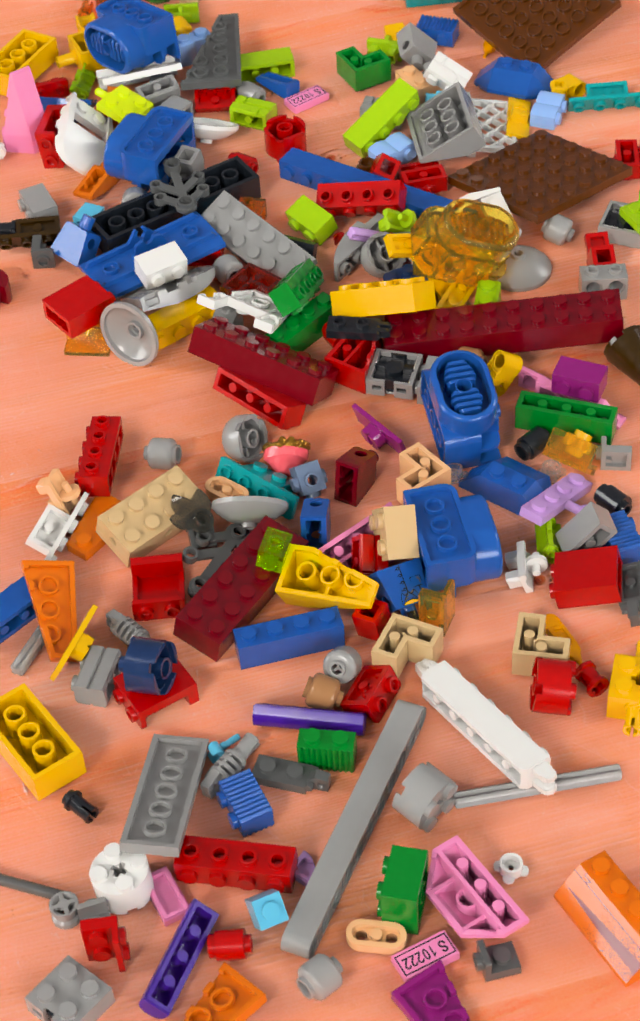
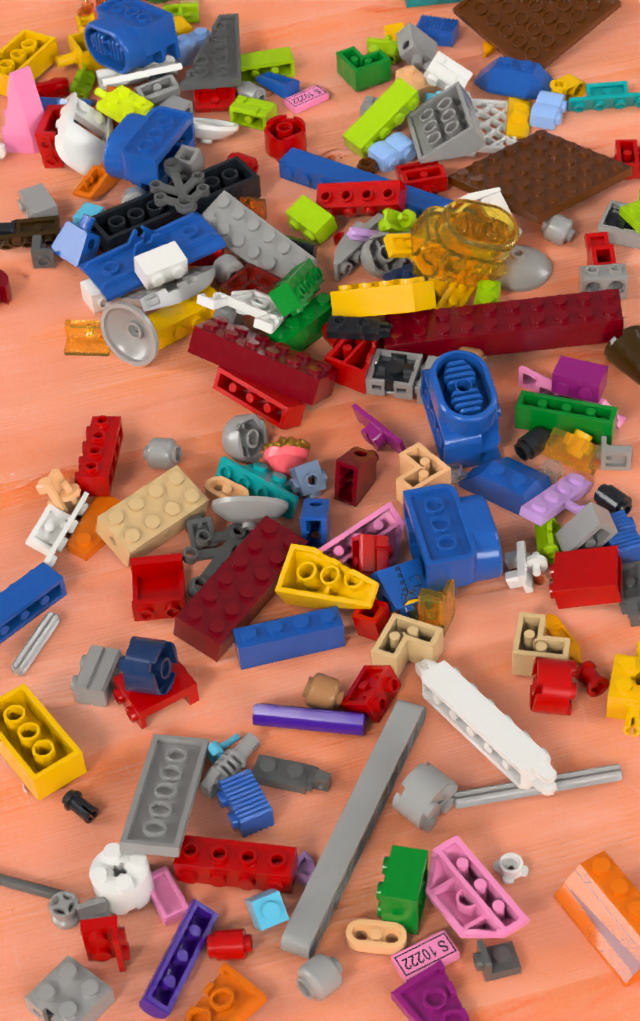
orange wing [21,560,77,662] -> none
red brick [42,275,116,339] -> none
yellow piece [49,604,98,681] -> none
light grey hinge [106,609,150,646] -> none
clear smoke plate [169,489,214,533] -> none
clear neon green brick [256,526,293,574] -> none
green brick [297,728,357,773] -> none
light grey head [323,645,362,684] -> none
red brick [369,152,401,180] -> none
tan brick [369,504,419,561] -> none
yellow piece [487,350,523,397] -> none

